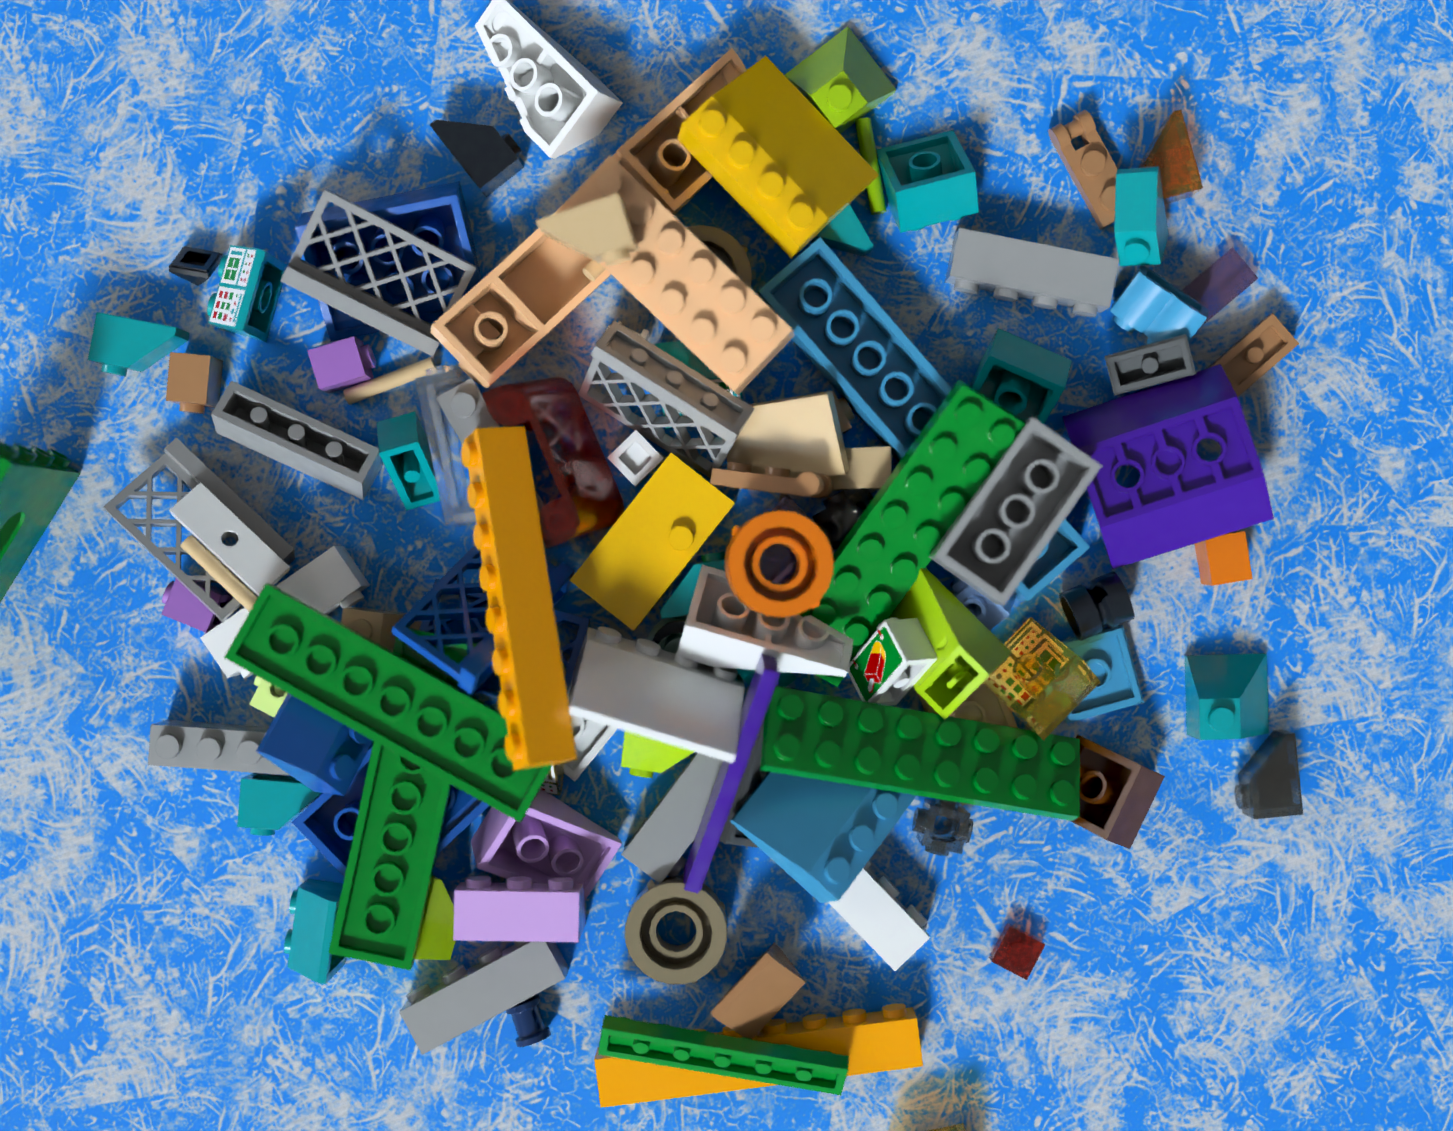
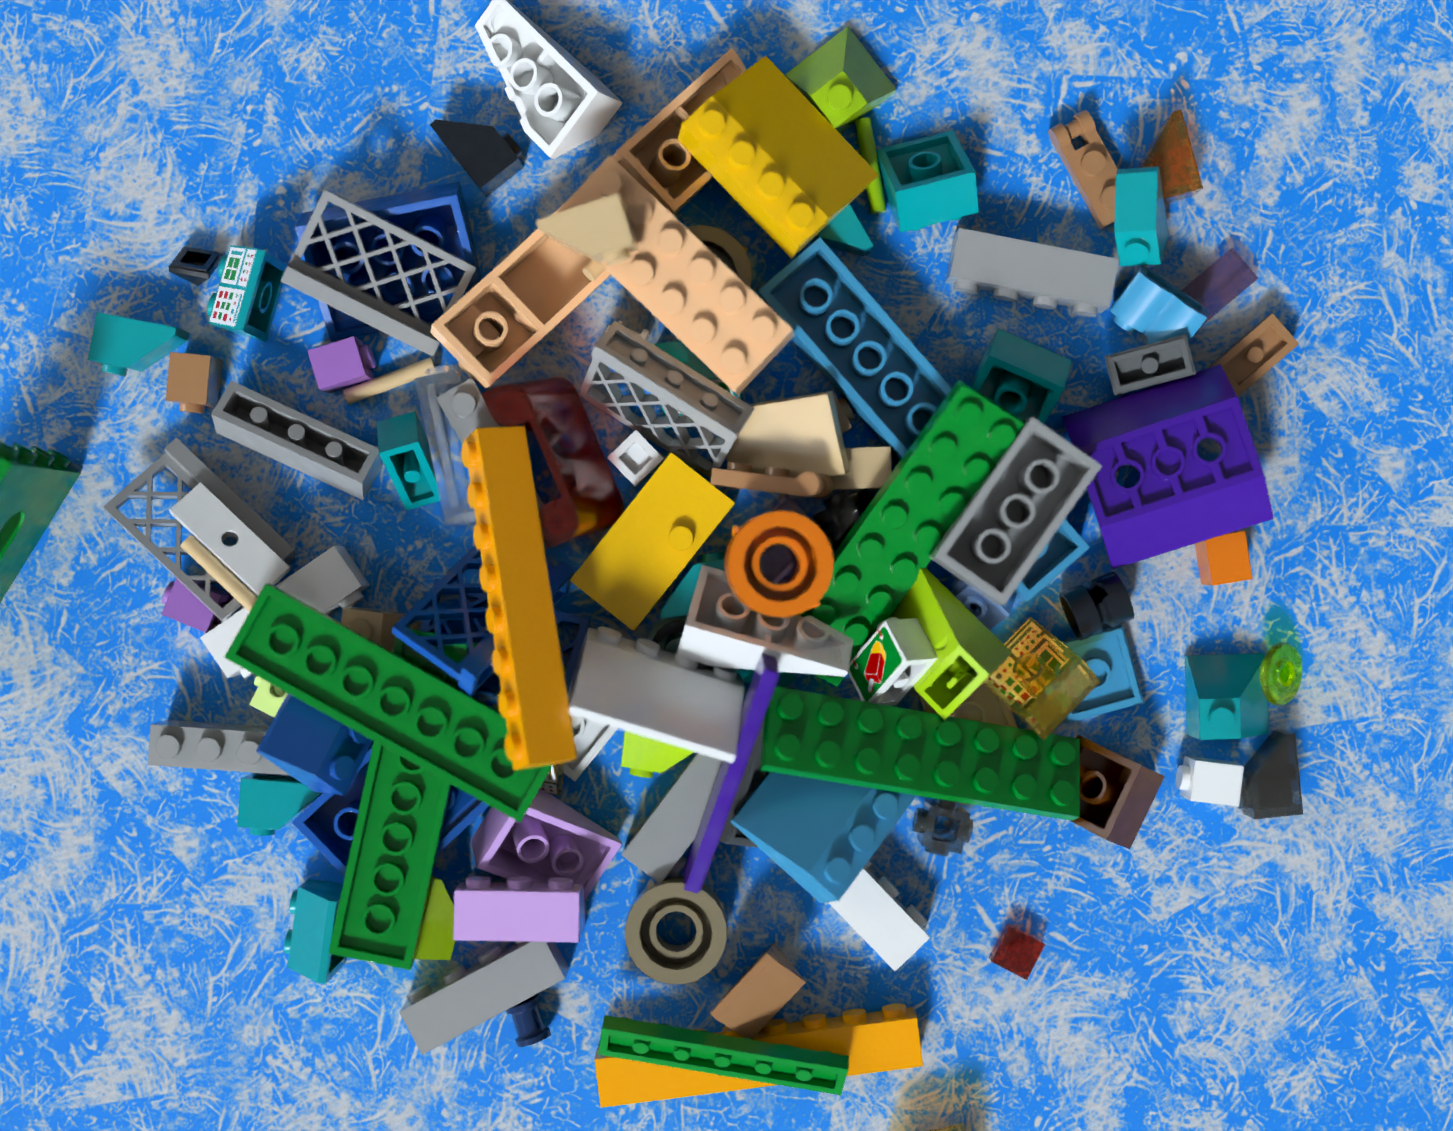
none -> white brick [1176,756,1244,807]
none -> clear neon green piece [1259,642,1302,705]

